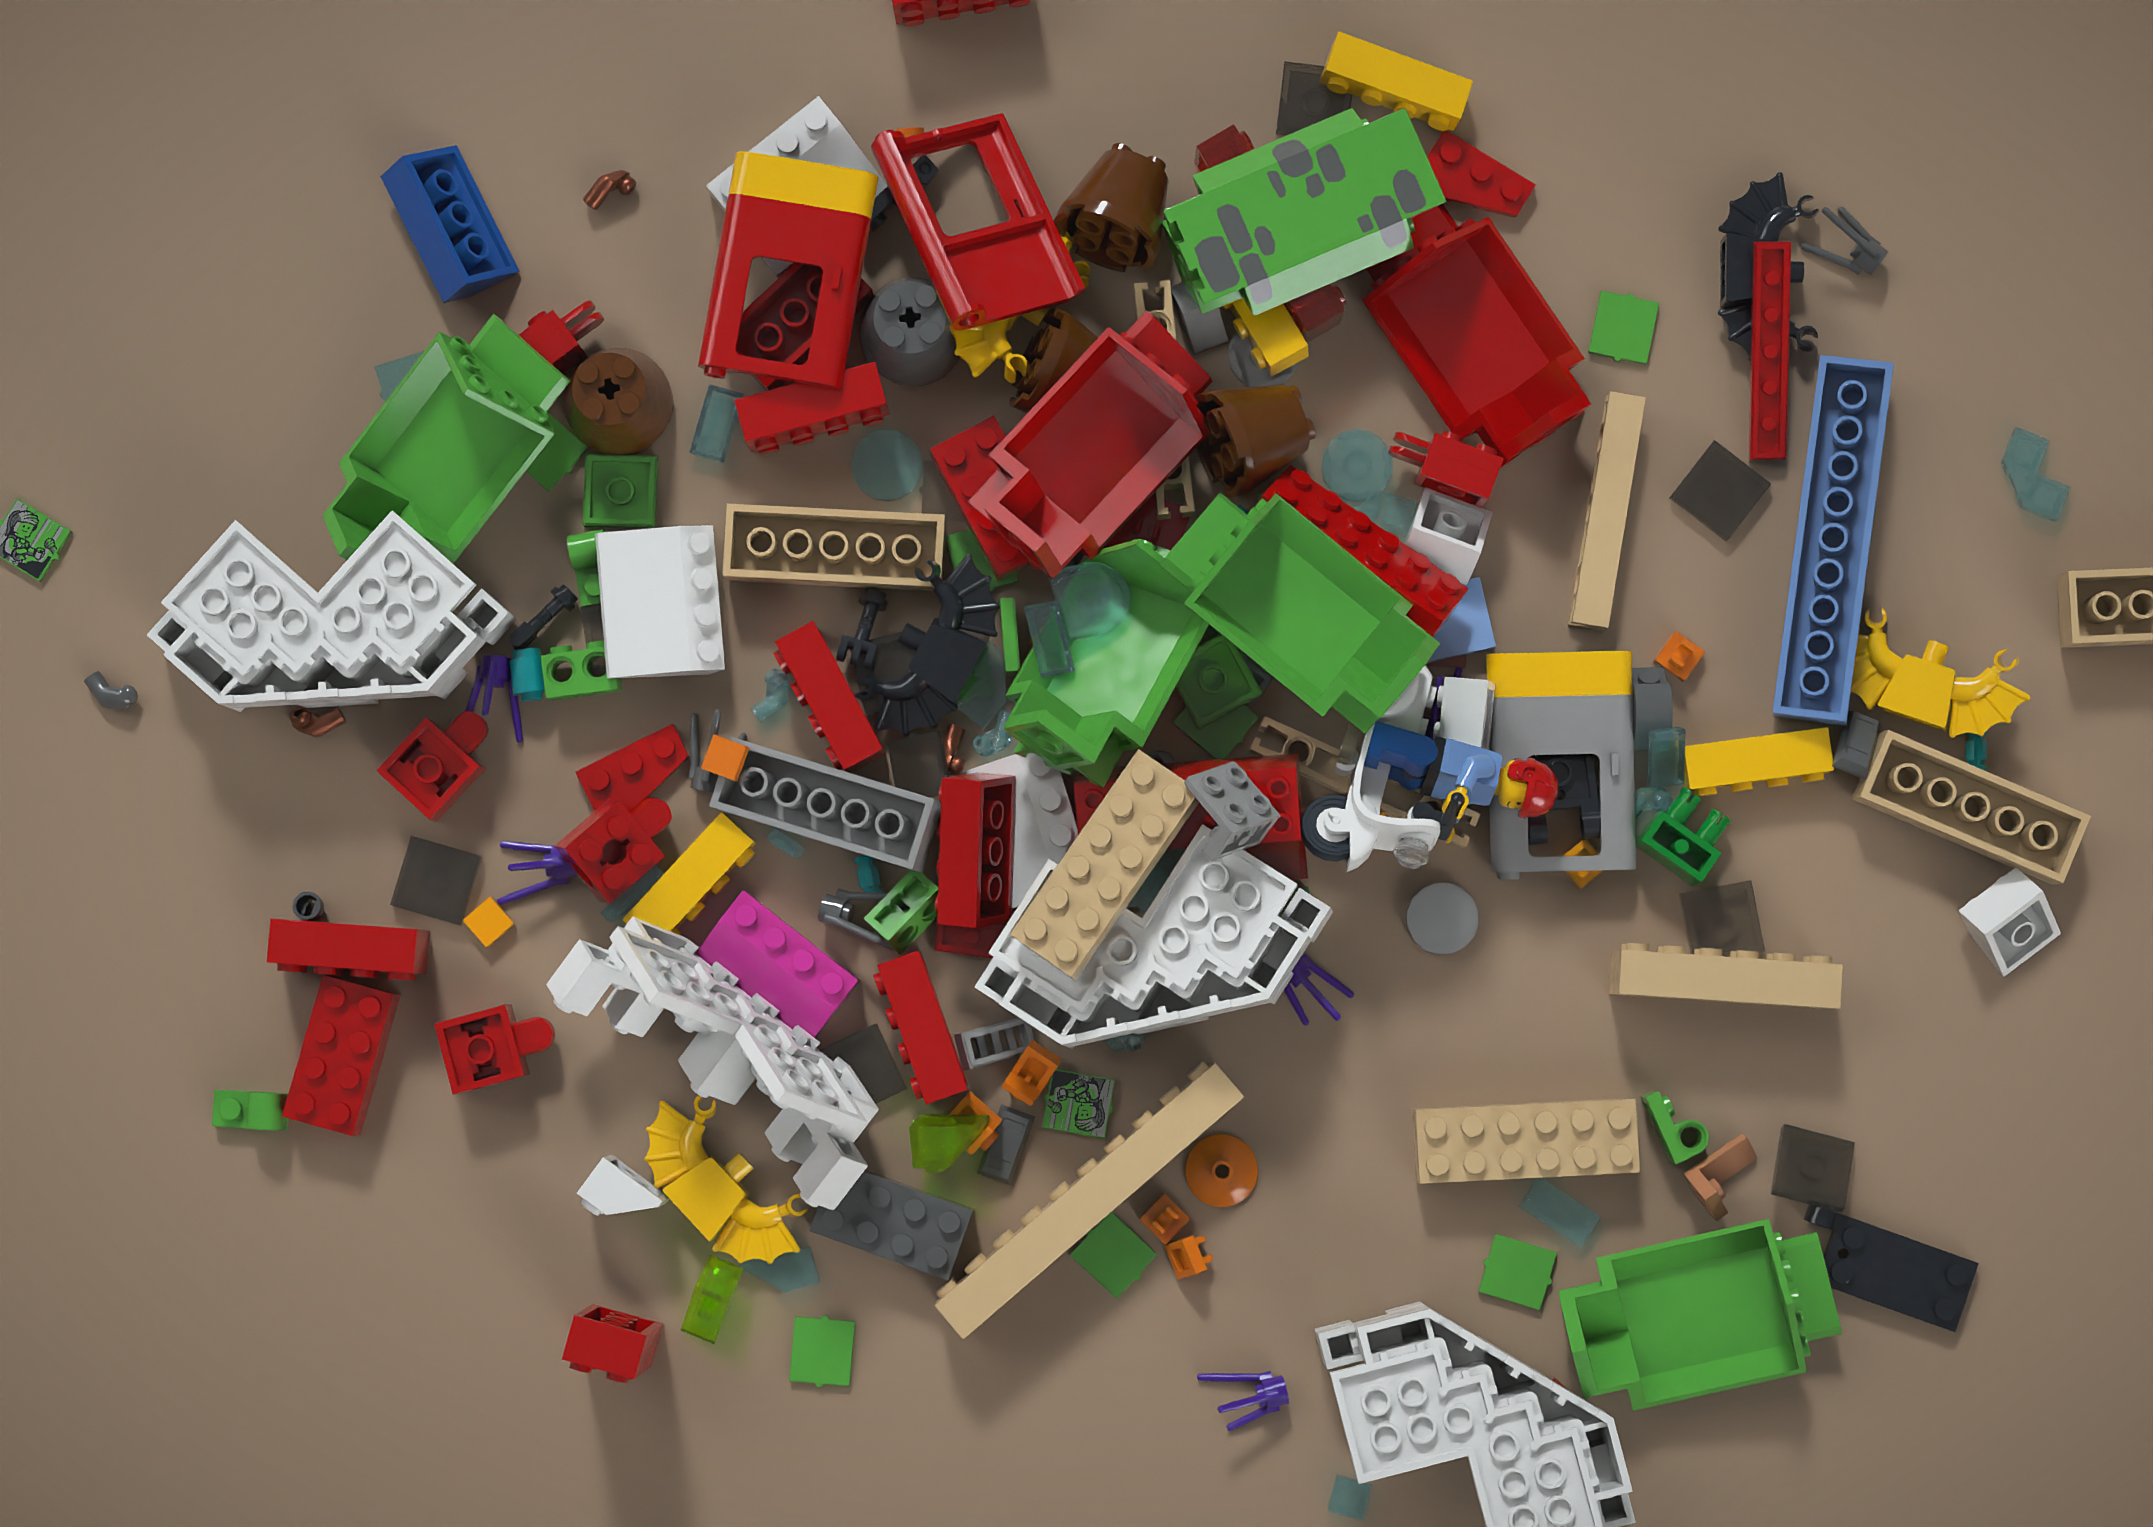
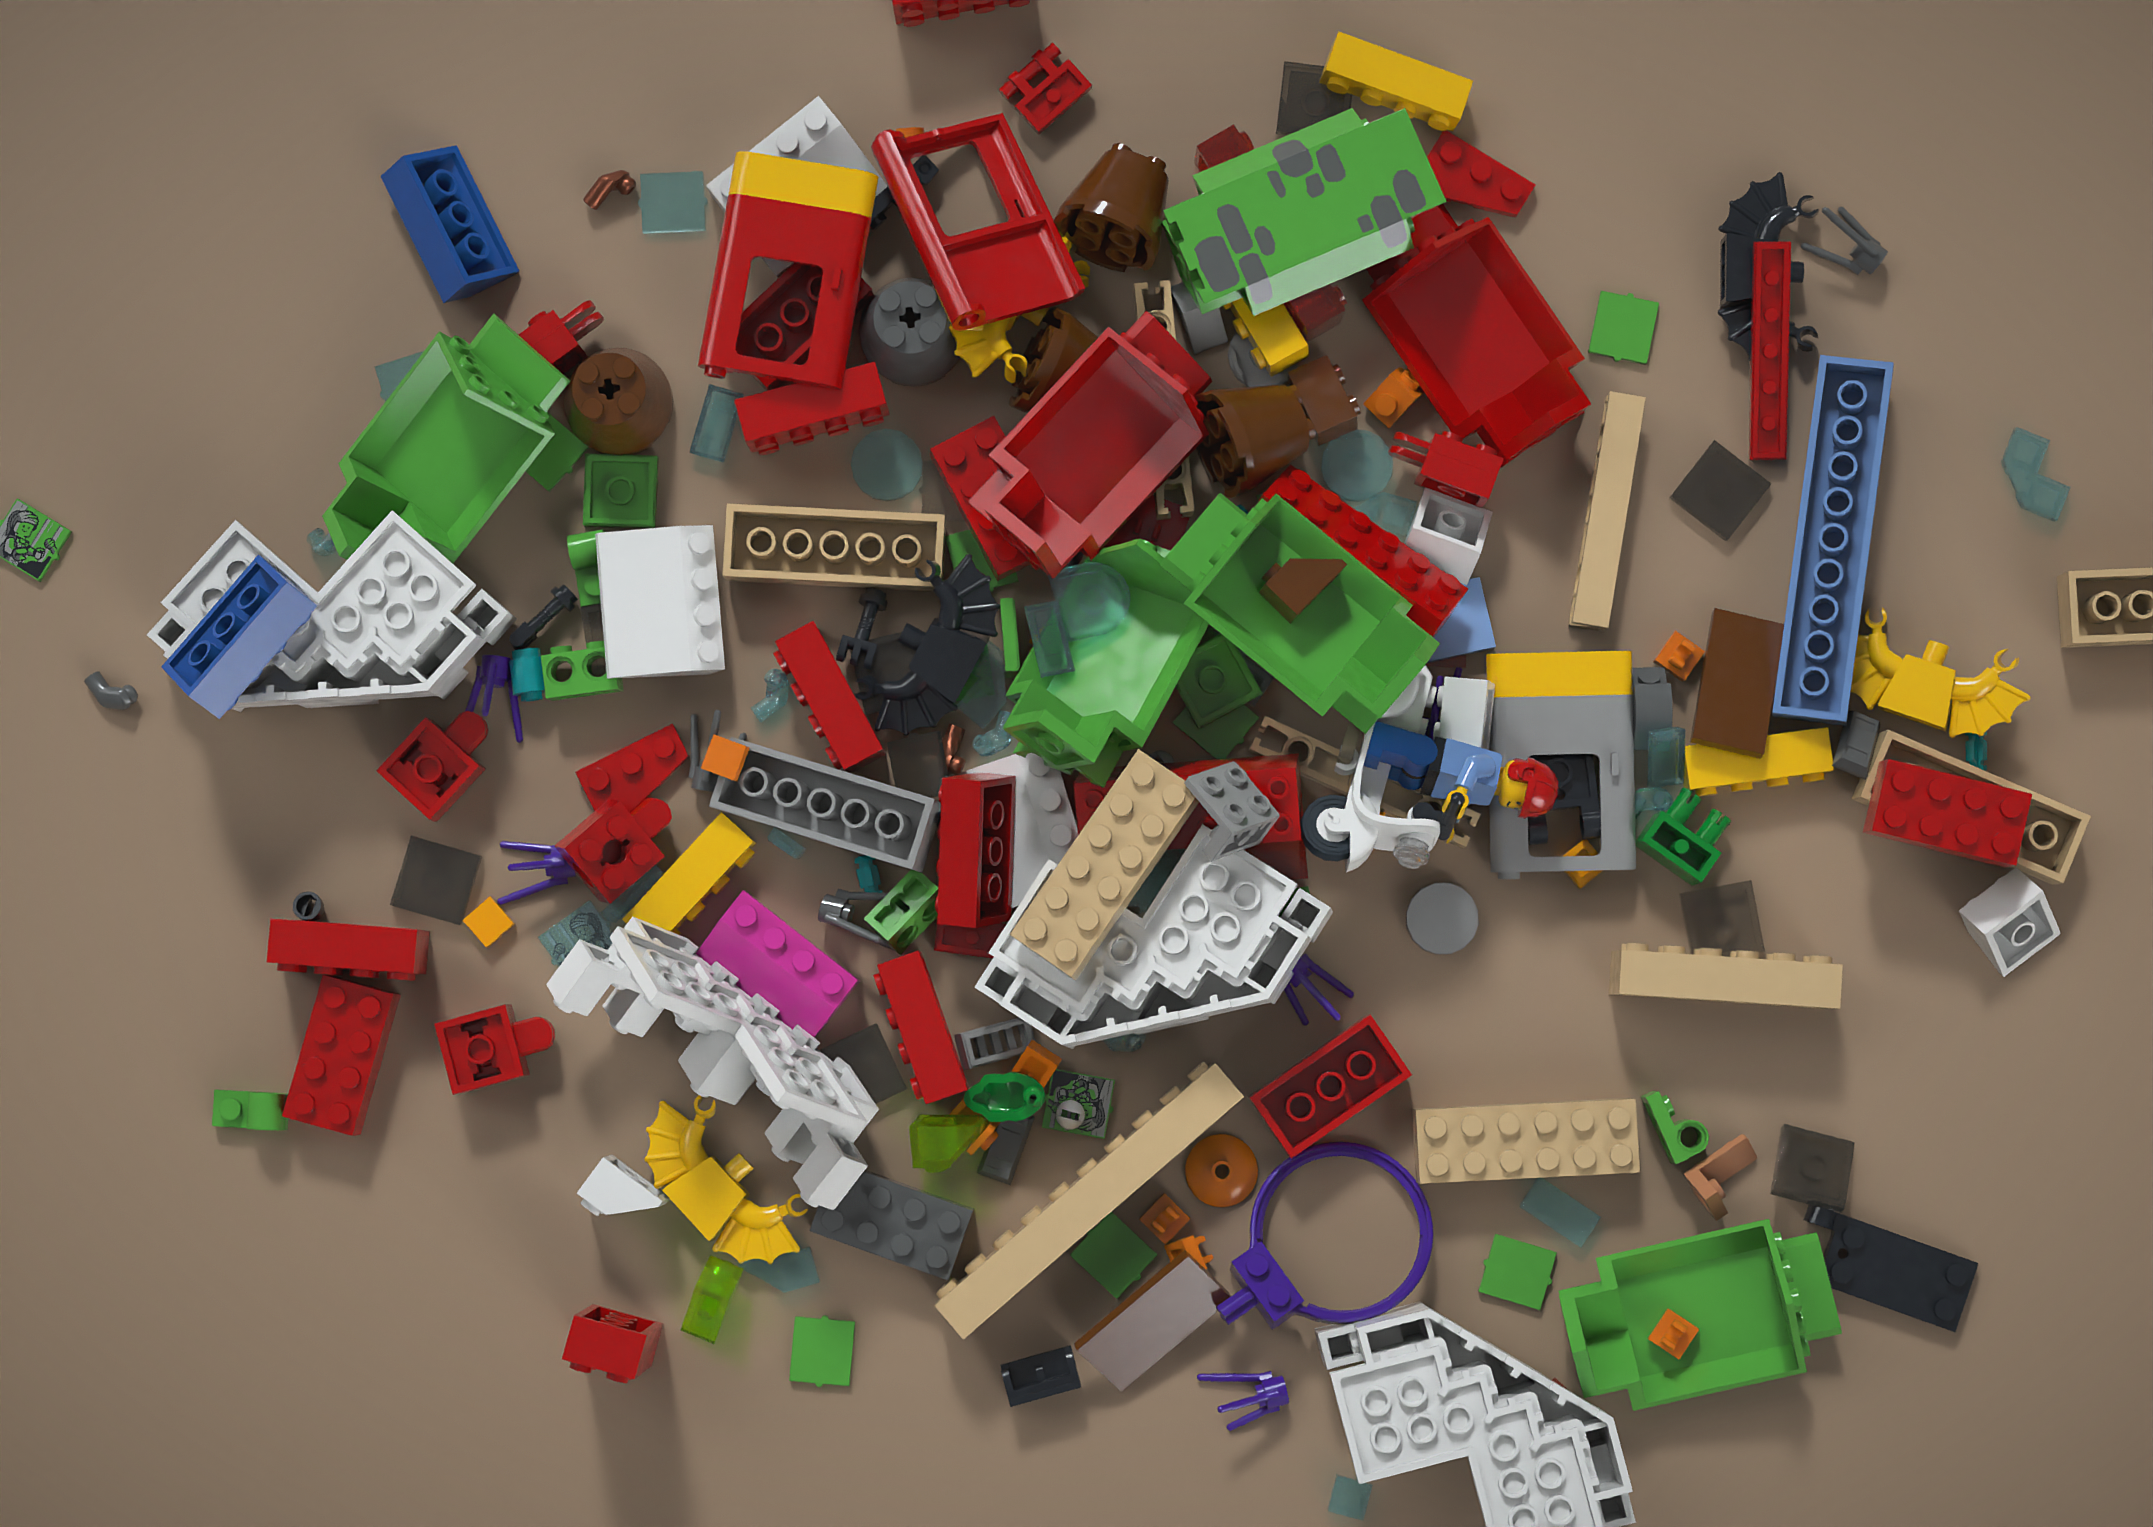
copper arm [289,706,347,737] -> none
none -> blue slope [161,554,317,719]
none -> clear light blue arm [306,528,337,556]
none -> clear light blue piece [538,900,613,967]
none -> clear light blue piece [638,171,708,234]
none -> green arm [964,1072,1045,1122]
none -> red plate [998,43,1092,135]
none -> black hinge [1000,1345,1081,1407]
none -> white hinge [1056,1100,1085,1129]
none -> tile [1074,1250,1231,1392]
none -> dark purple brick [1216,1142,1433,1330]
none -> red brick [1248,1014,1412,1159]
none -> reddish brown slope [1259,558,1347,624]
none -> reddish brown brick [1287,355,1361,446]
none -> orange bracket [1363,367,1424,428]
none -> orange tile [1648,1308,1699,1360]
none -> reddish brown tile [1690,608,1784,759]
none -> red brick [1863,759,2033,868]

